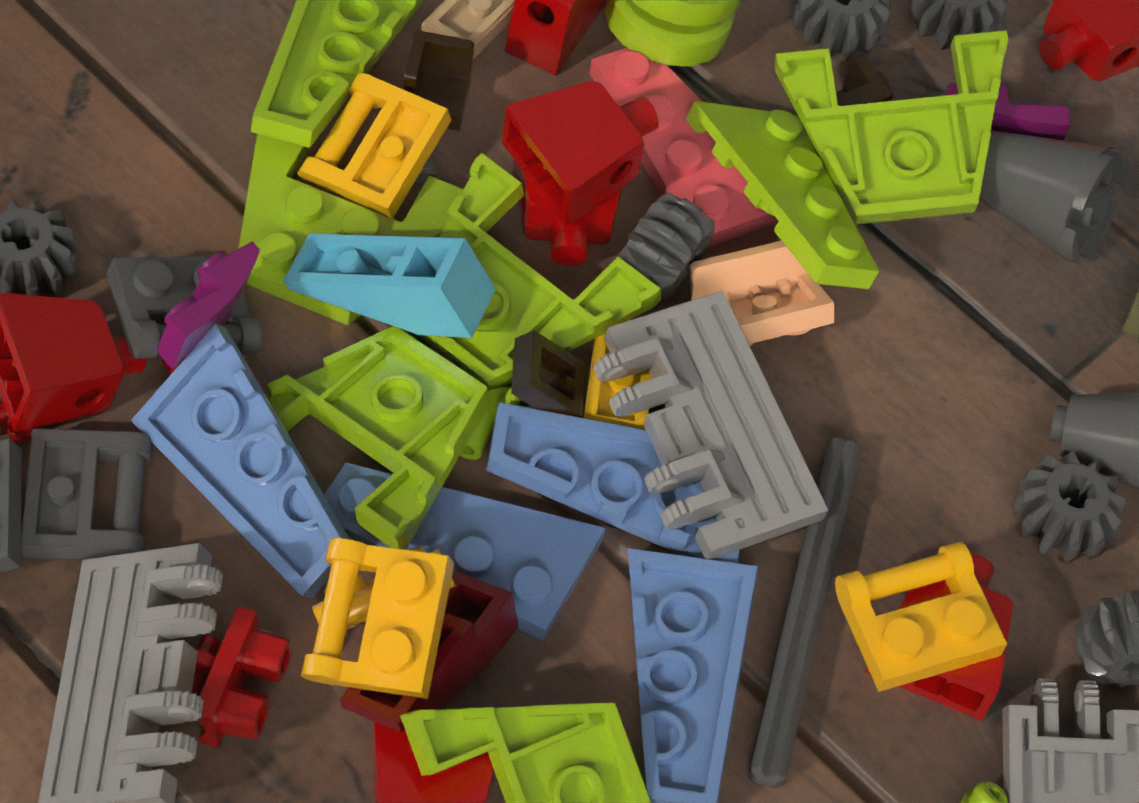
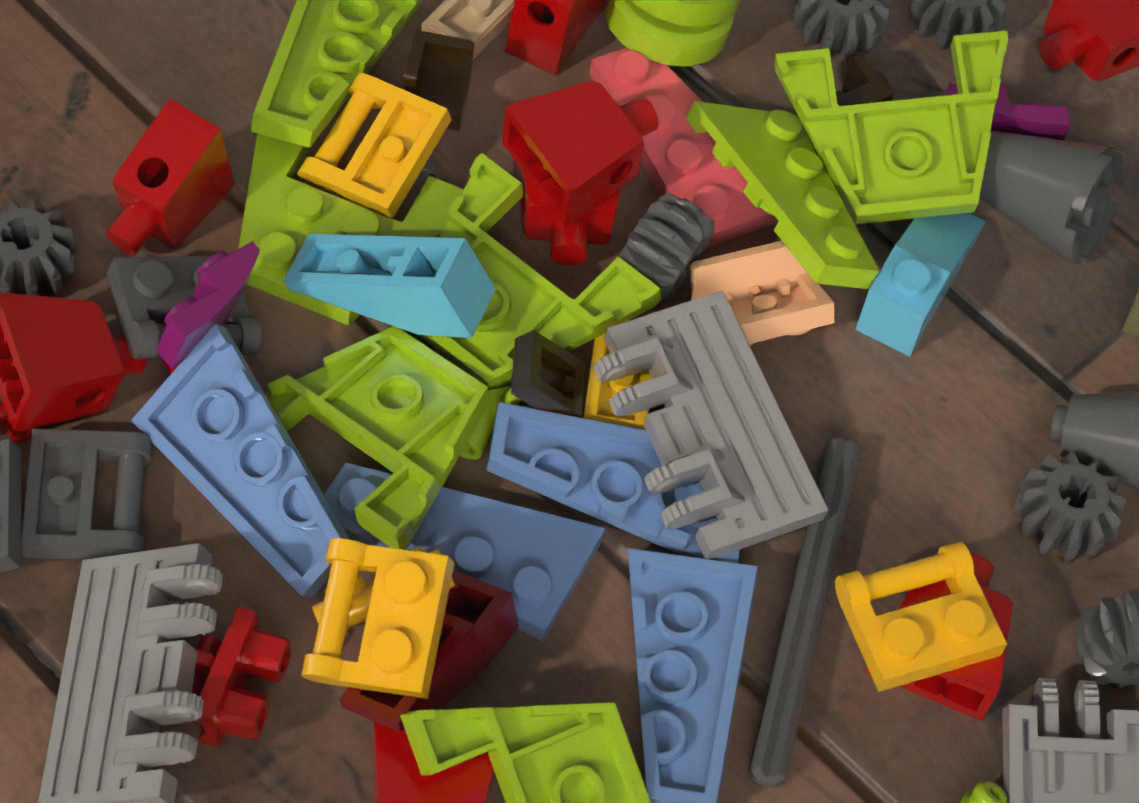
none -> red torso [105,98,235,256]
none -> medium azure slope [855,213,986,357]

